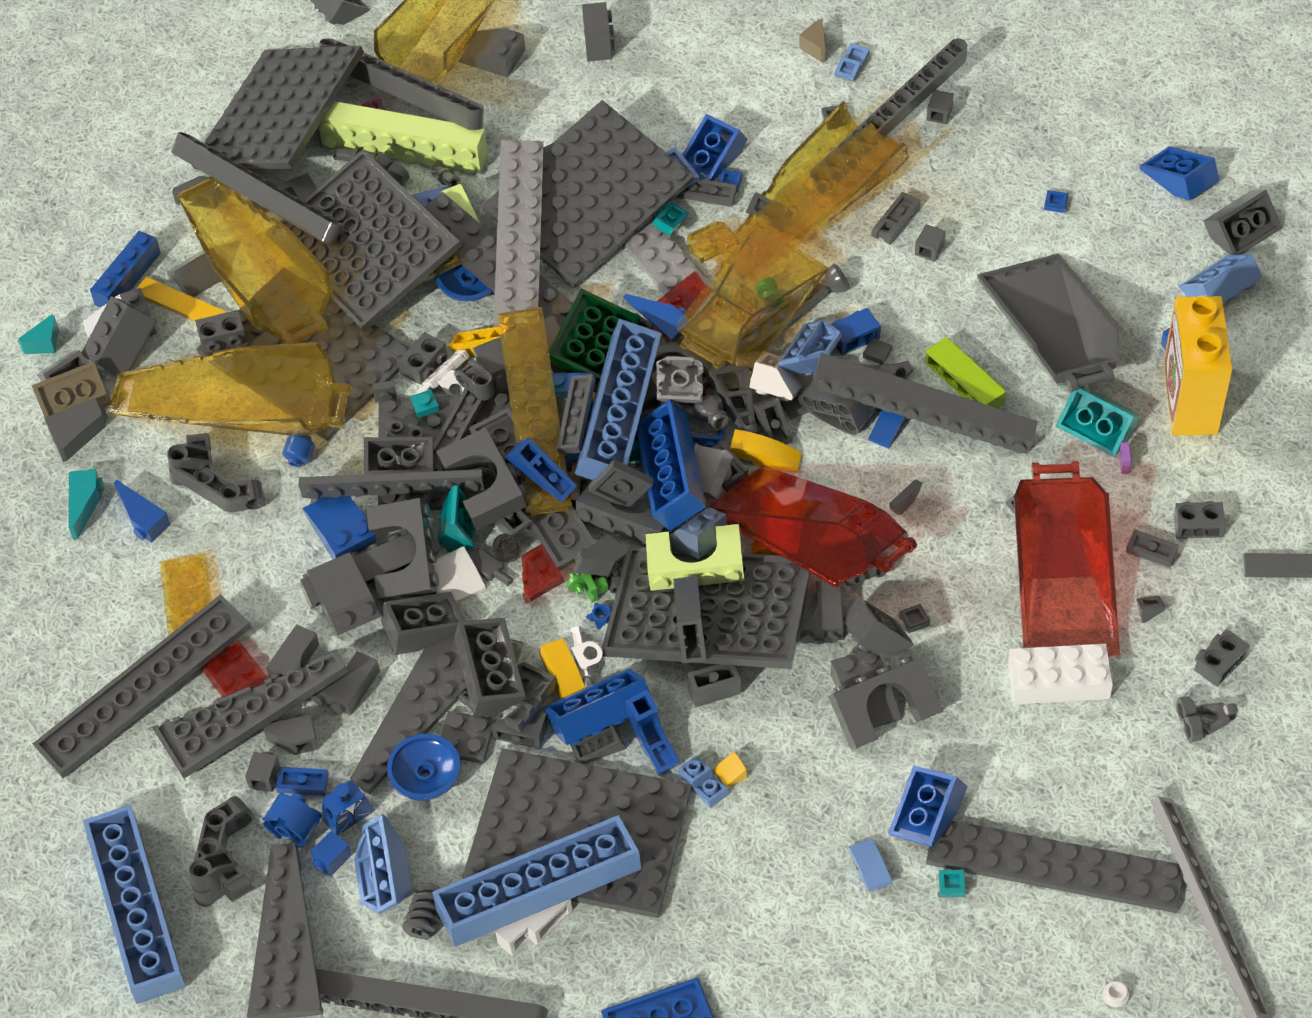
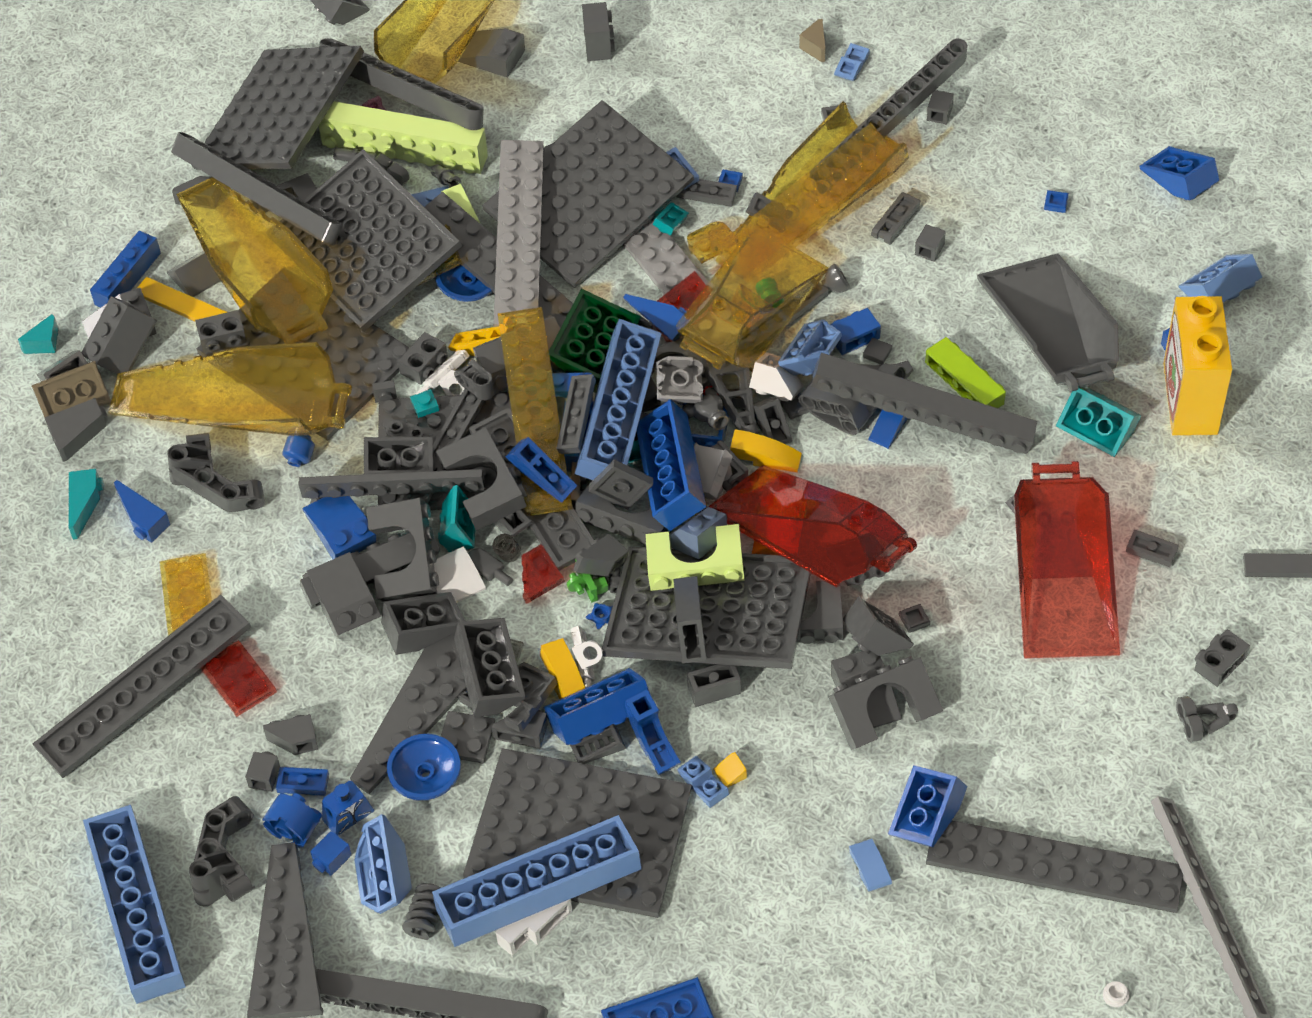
dark grey wing [152,652,349,779] -> none
dark grey arch [266,624,380,716] -> none
blue slope [682,114,748,181] -> none
dark grey tile [889,479,923,515] -> none
teal plate [938,870,965,897] -> none
white brick [1008,644,1113,704] -> none
medium lavender tile [1119,443,1132,474] -> none
dark grey slope [1136,596,1165,623] -> none
dark grey brick [1173,501,1226,538] -> none
dark grey slope [1203,189,1283,255] -> none

